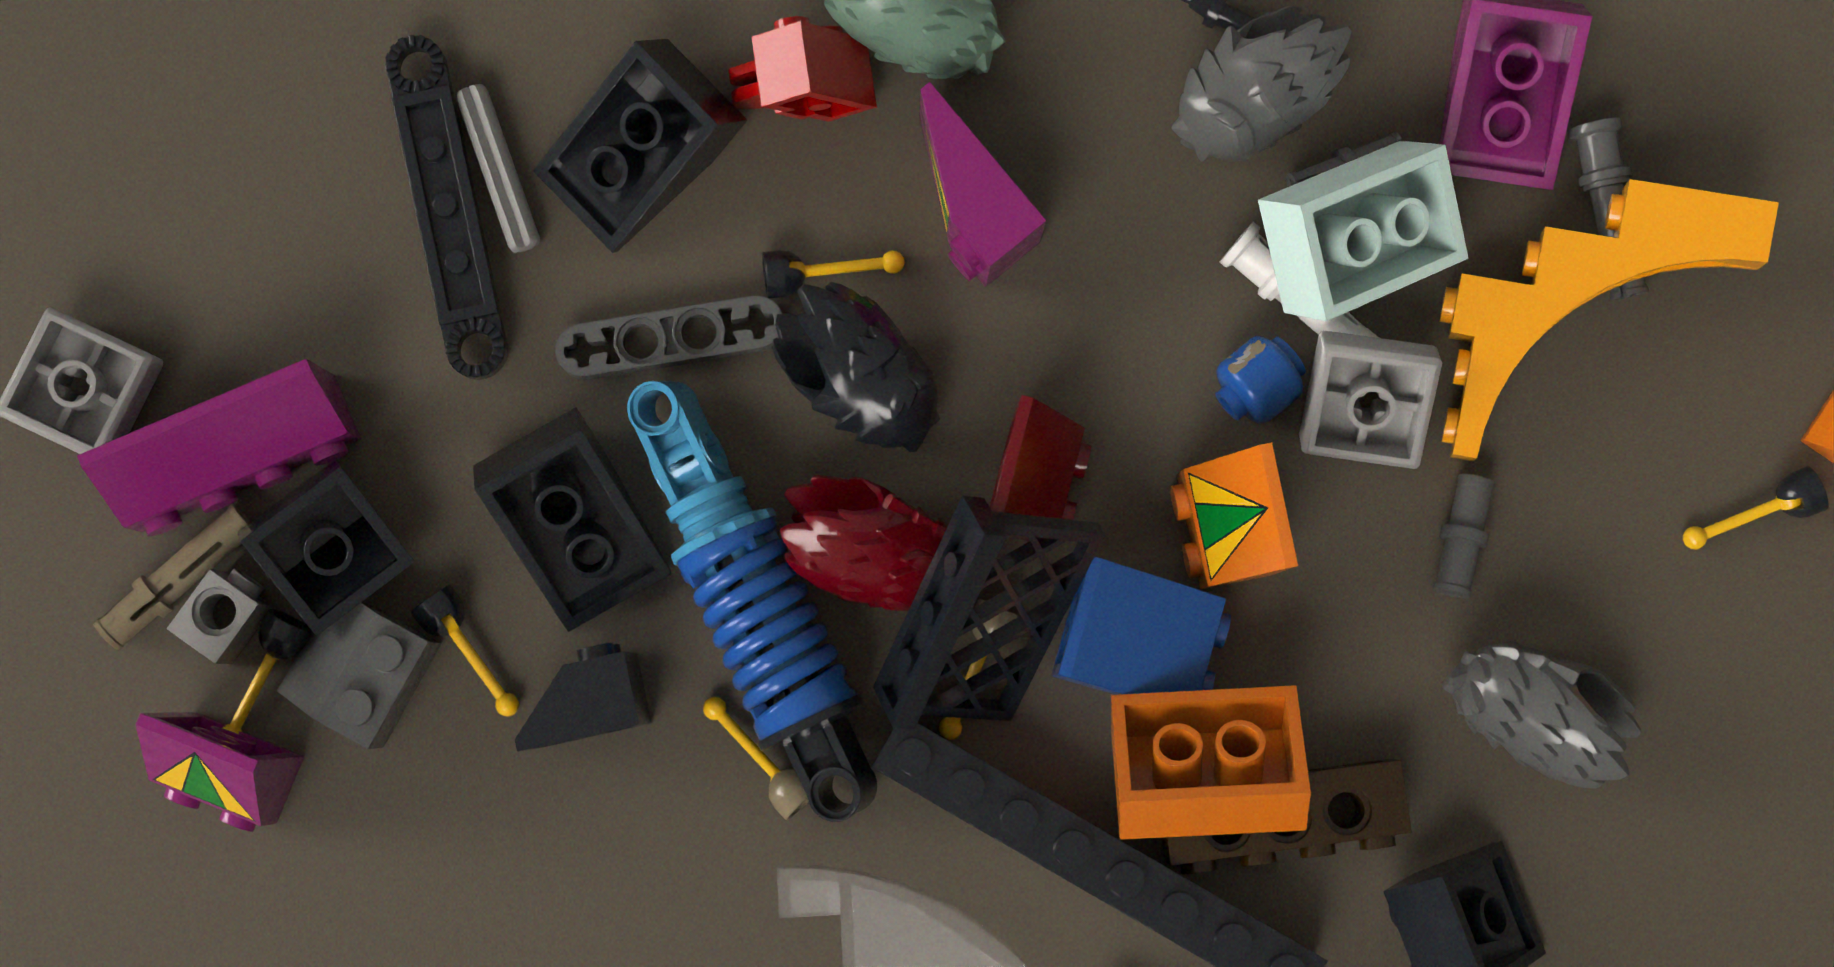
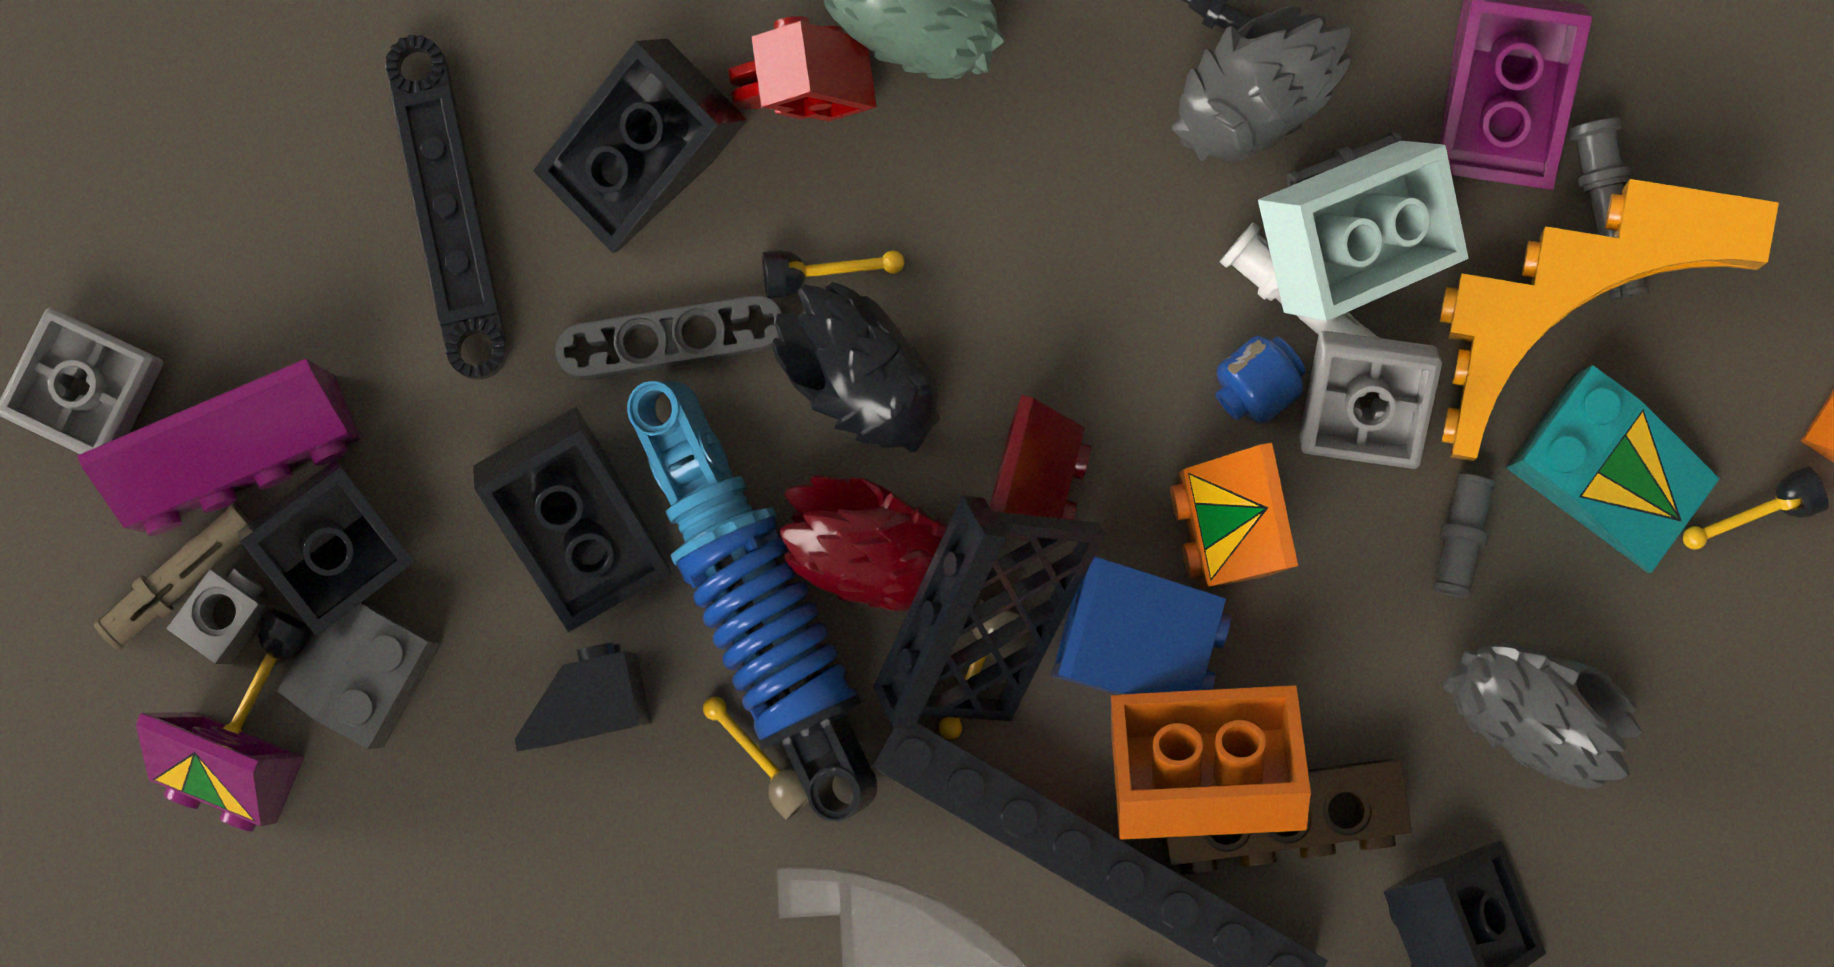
hinge [410,584,519,717] -> none
light grey axle [456,84,540,253] -> none
magenta slope [919,82,1046,287] -> none
none -> teal slope [1505,365,1720,573]

